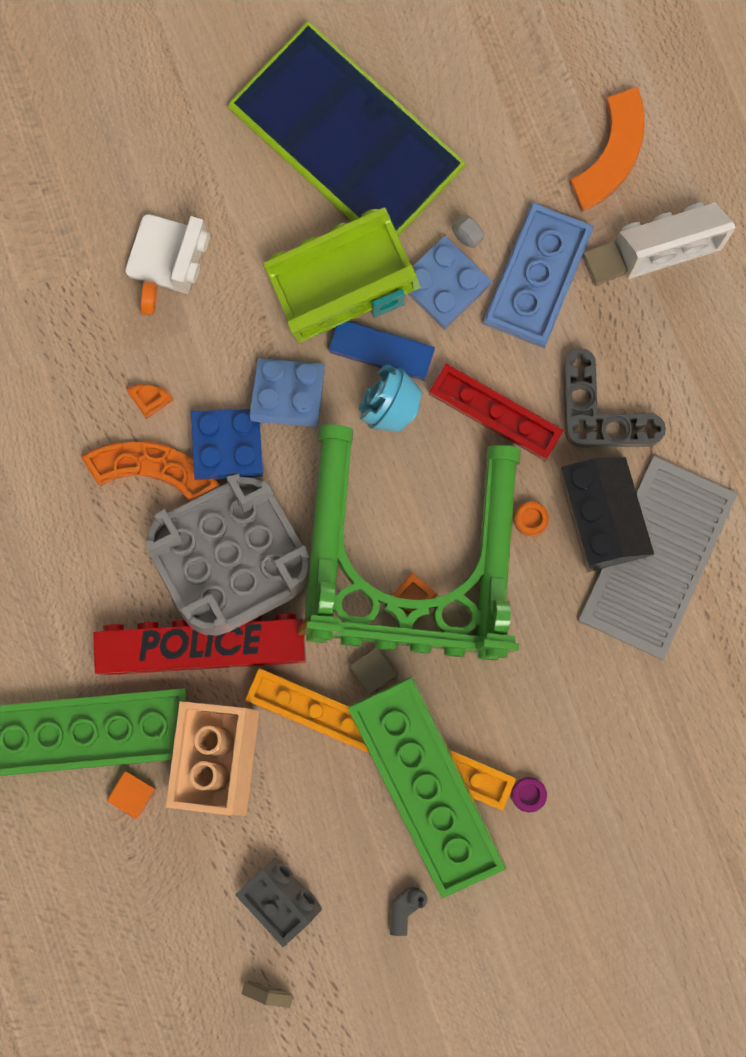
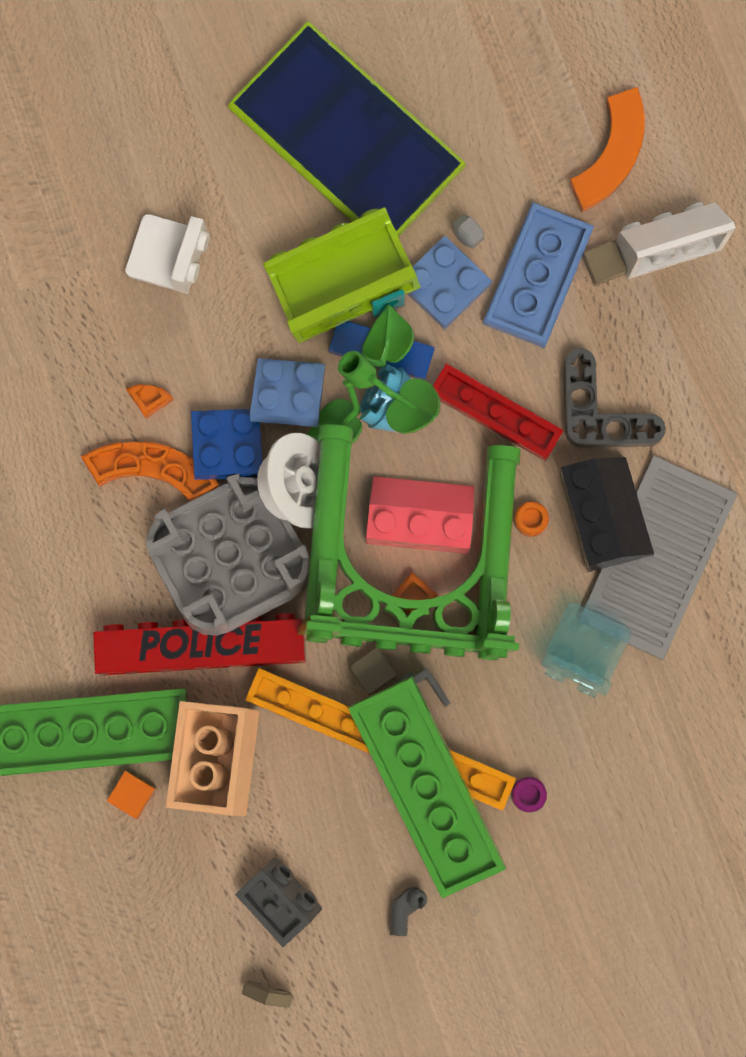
orange tile [141,281,157,316] -> none
none -> white piece [257,433,321,529]
none -> bright green plant [306,305,441,444]
none -> coral slope [366,476,474,554]
none -> dark grey bracket [396,668,450,707]
none -> clear light blue bracket [540,603,631,698]

